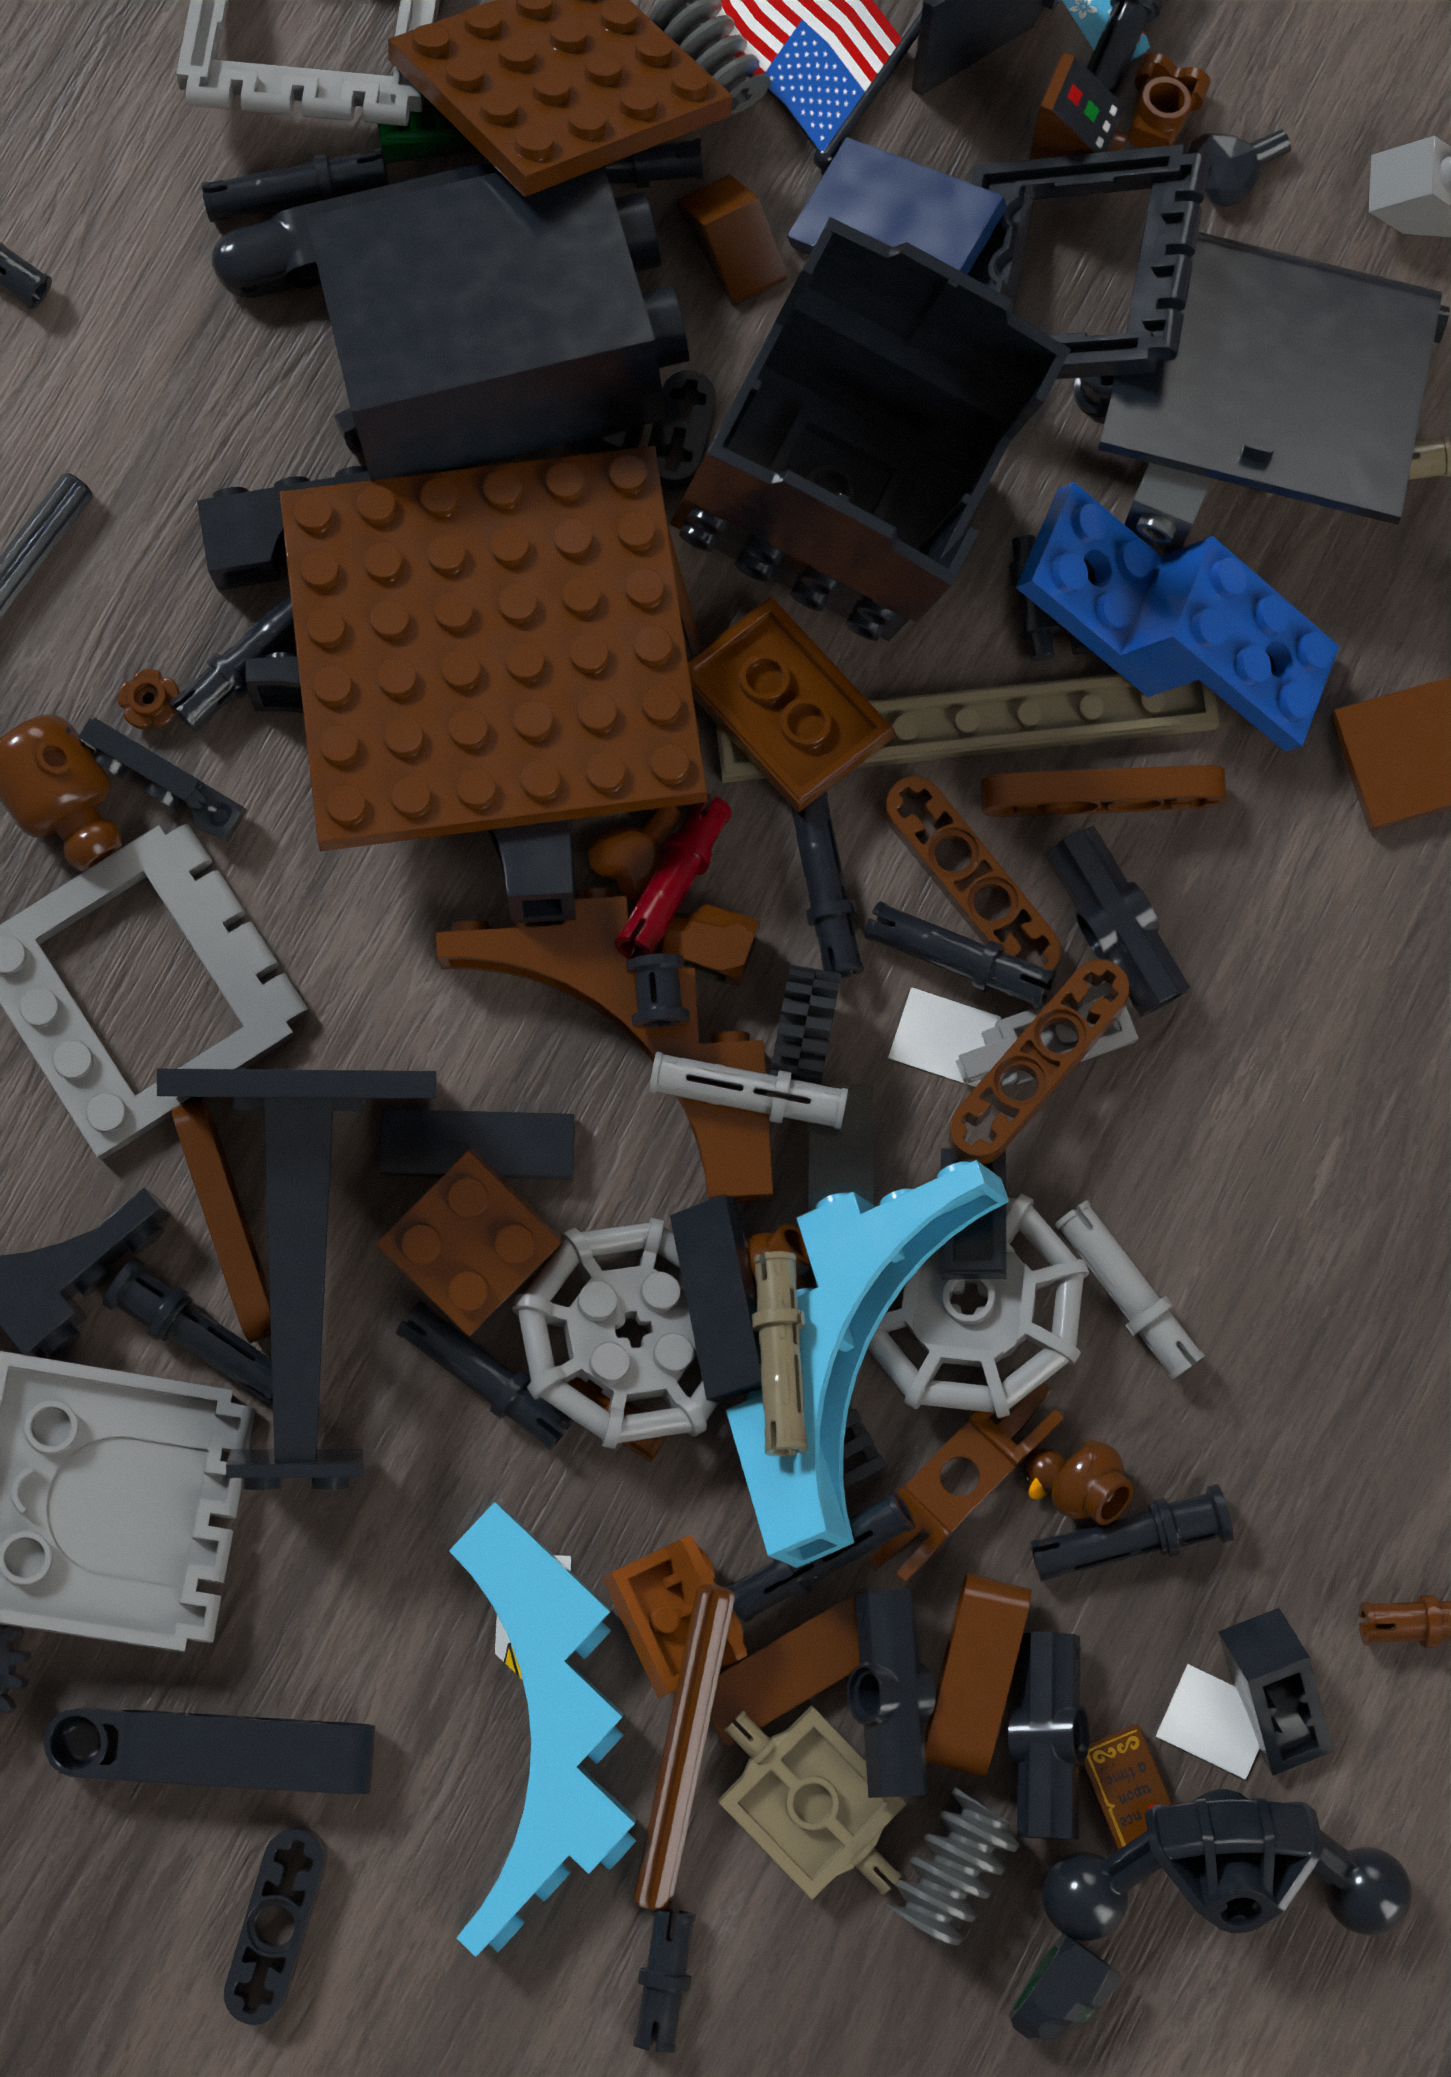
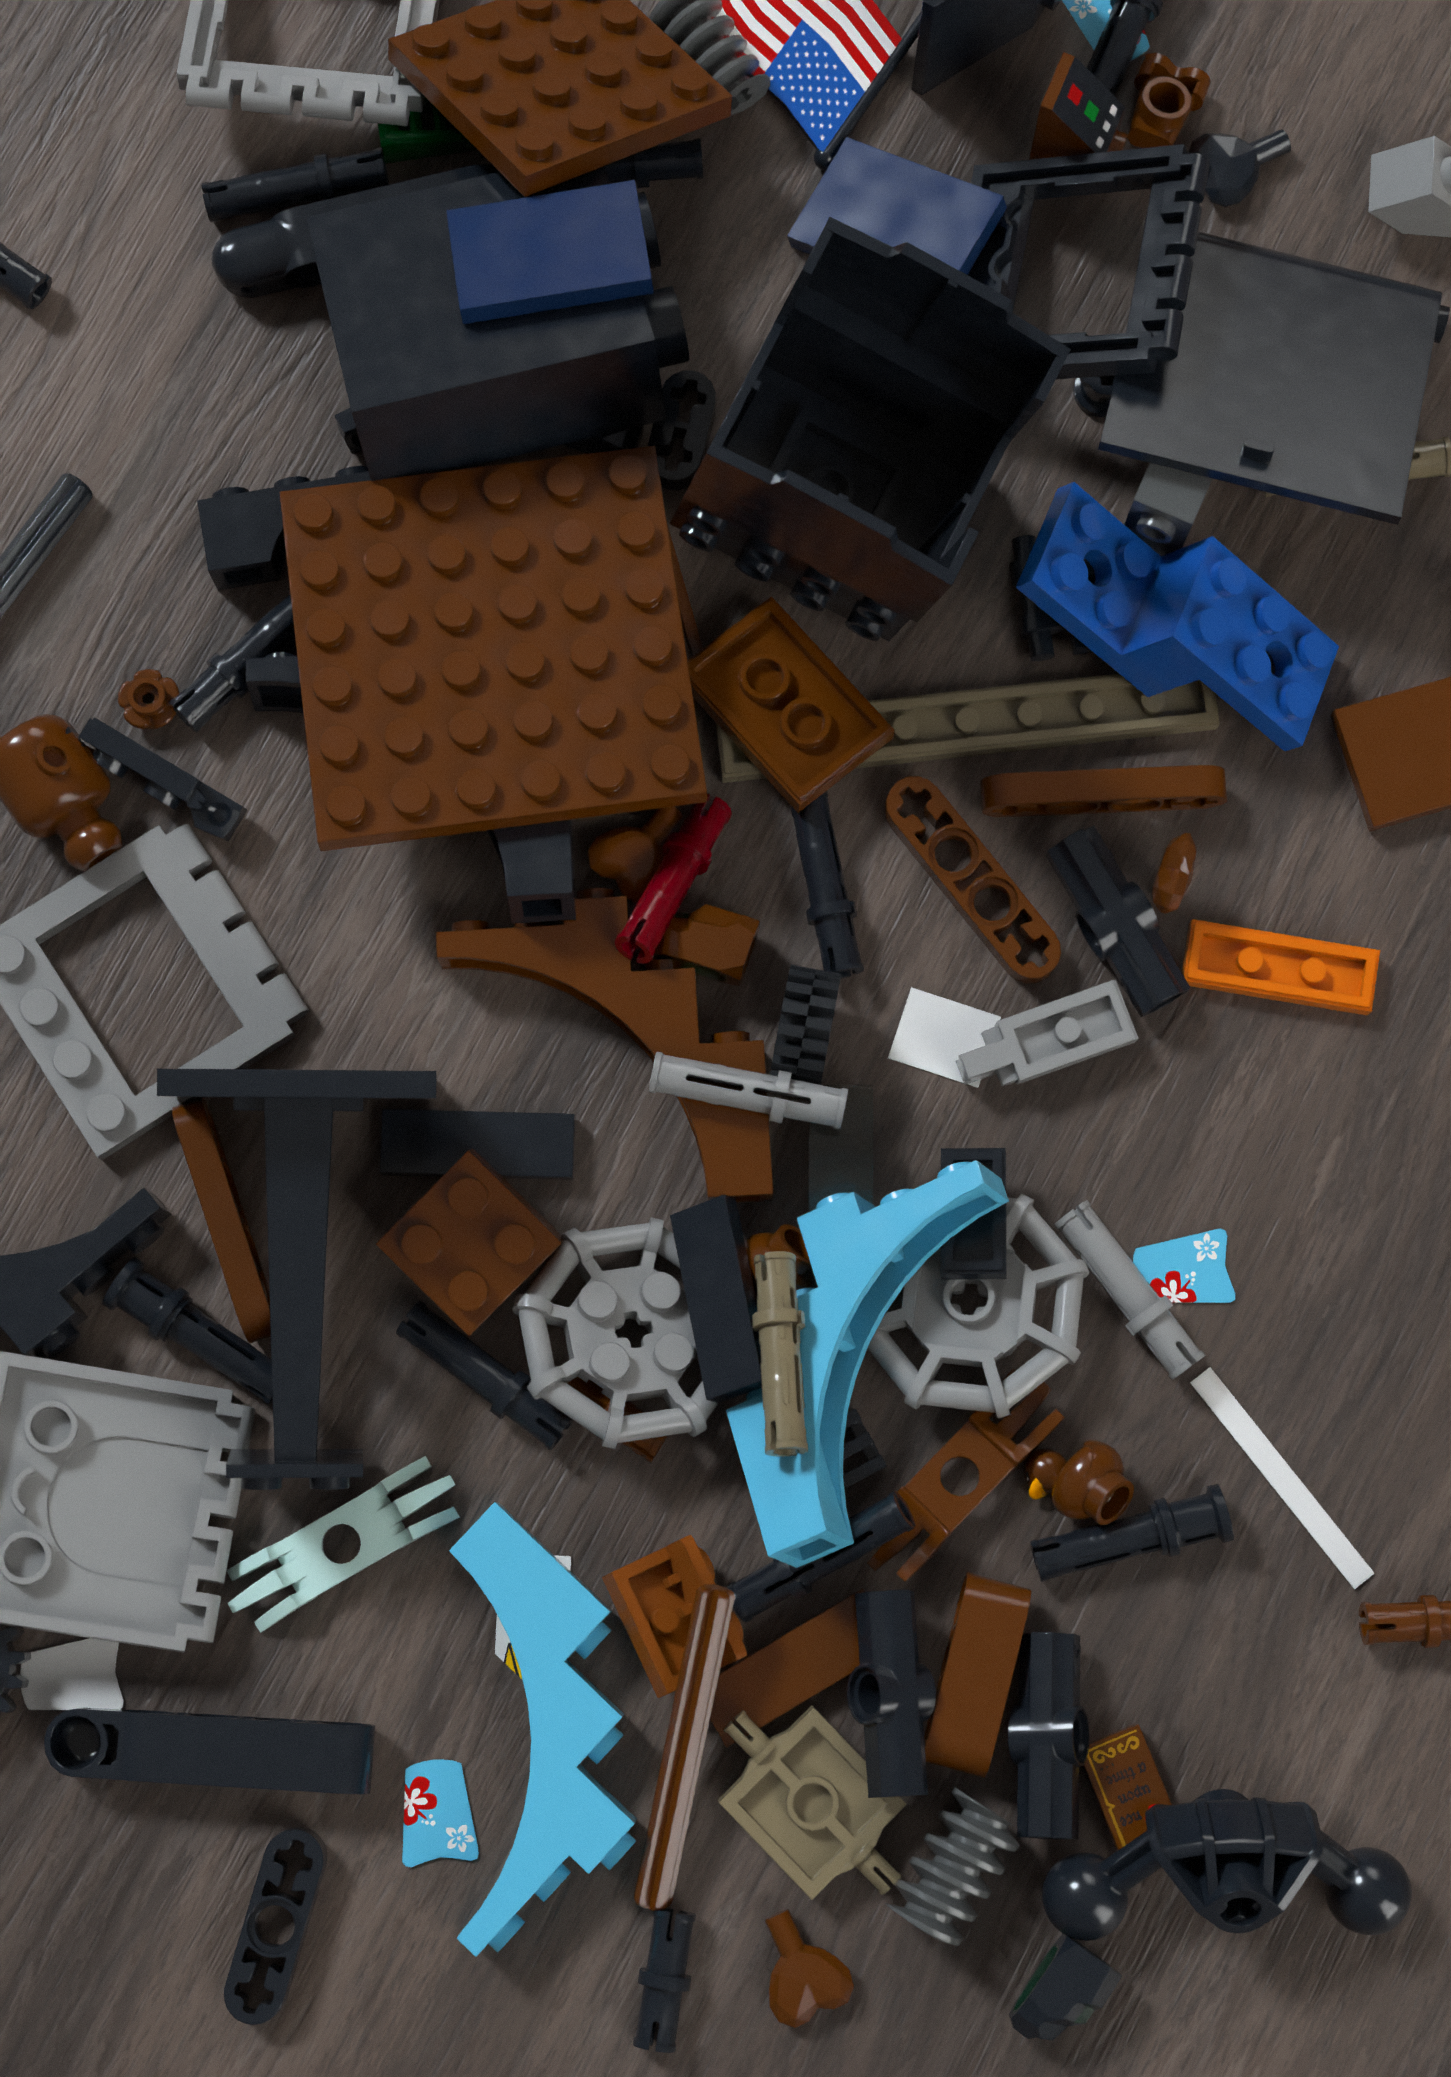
black bush [626,953,690,1029] -> none
reddish brown slope [676,174,787,307] -> none
black pin [865,901,1056,1009] -> none
reddish brown beam [948,959,1129,1165] -> none
white sticker [1156,1664,1259,1780] -> none
black arch [1218,1608,1334,1776] -> none
none -> white sticker [20,1638,124,1710]
none -> light aqua piece [227,1456,460,1633]
none -> medium azure sticker [402,1759,479,1867]
none -> dark blue tile [446,180,654,324]
none -> reddish brown rock [765,1909,854,2028]
none -> medium azure sticker [1133,1228,1236,1303]
none -> reddish brown rock [1152,833,1197,914]
none -> orange tile [1182,919,1380,1015]
none -> white sticker [1190,1367,1374,1589]

